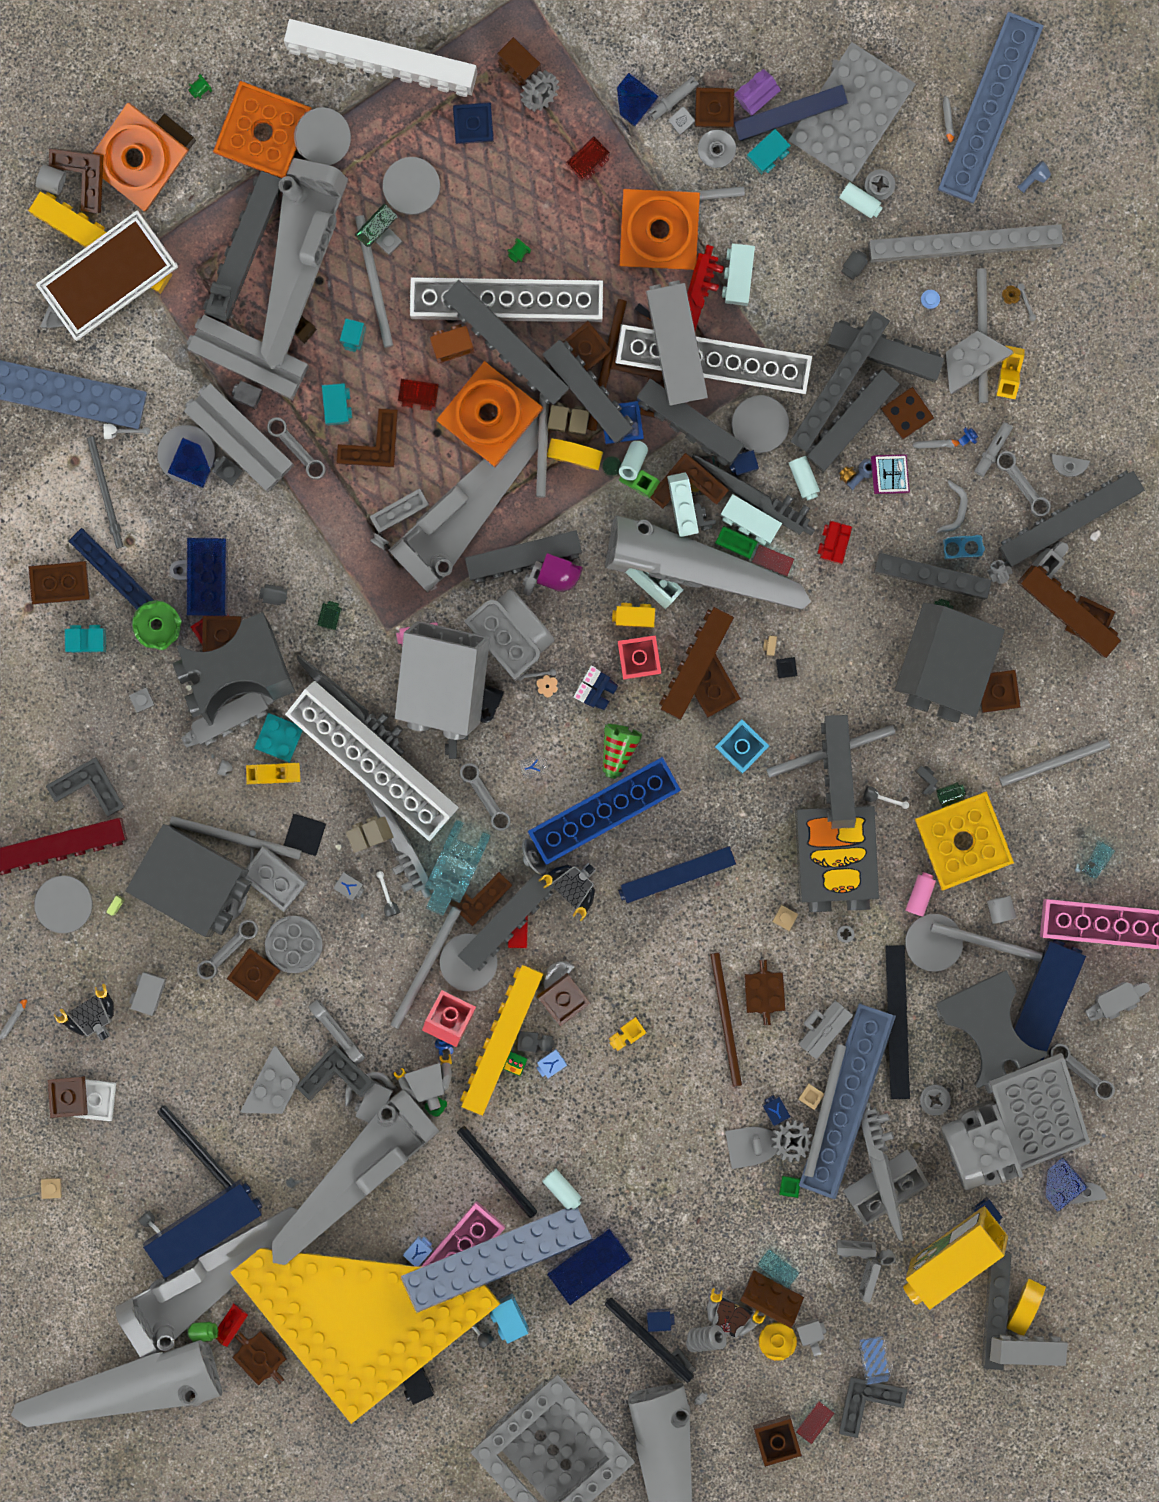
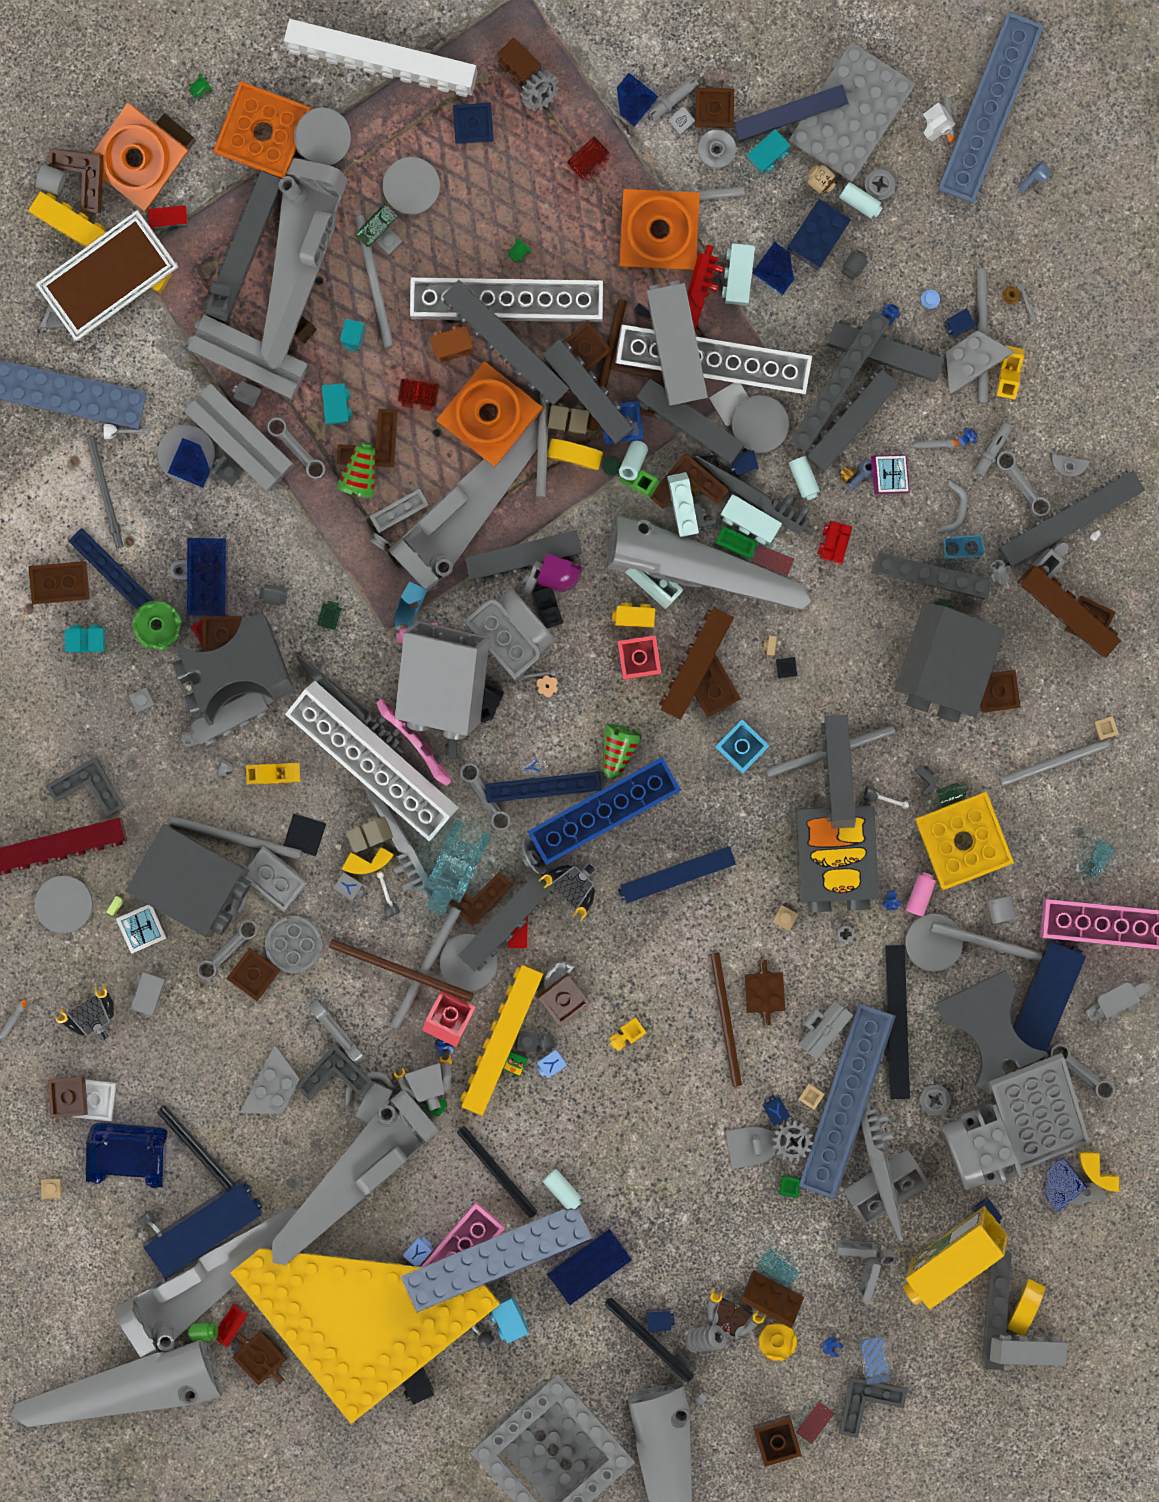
teal plate [254,713,303,763] -> none
dark blue hips [573,666,618,710] -> none
medium lavender brick [734,69,781,116] -> none
light grey brick [796,1318,826,1356] -> none
light grey piece [804,1044,846,1177] -> none
light grey brick [868,224,1063,263] -> none
reddish brown tile [881,387,934,440] -> none
none -> clear blue windscreen [86,1123,168,1188]
none -> tile [116,905,167,954]
none -> red tile [148,205,188,229]
none -> reddish brown piece [329,939,474,1002]
none -> bright green cone [337,442,375,498]
none -> yellow brick [342,847,395,874]
none -> bright pink tile [376,699,451,786]
none -> medium azure piece [391,582,427,628]
none -> dark blue tile [485,771,602,803]
none -> black slope [533,587,563,629]
none -> white sticker [709,383,749,426]
none -> clear blue plate [752,242,794,296]
none -> dark blue brick [786,199,851,271]
none -> tan head [807,165,836,194]
none -> blue plate [822,1336,844,1357]
none -> blue plate [881,303,901,325]
none -> blue plate [882,890,902,911]
none -> white brick [923,103,956,142]
none -> dark blue brick [944,308,976,338]
none -> yellow brick [1078,1151,1119,1192]
none -> tan plate [1093,716,1119,740]

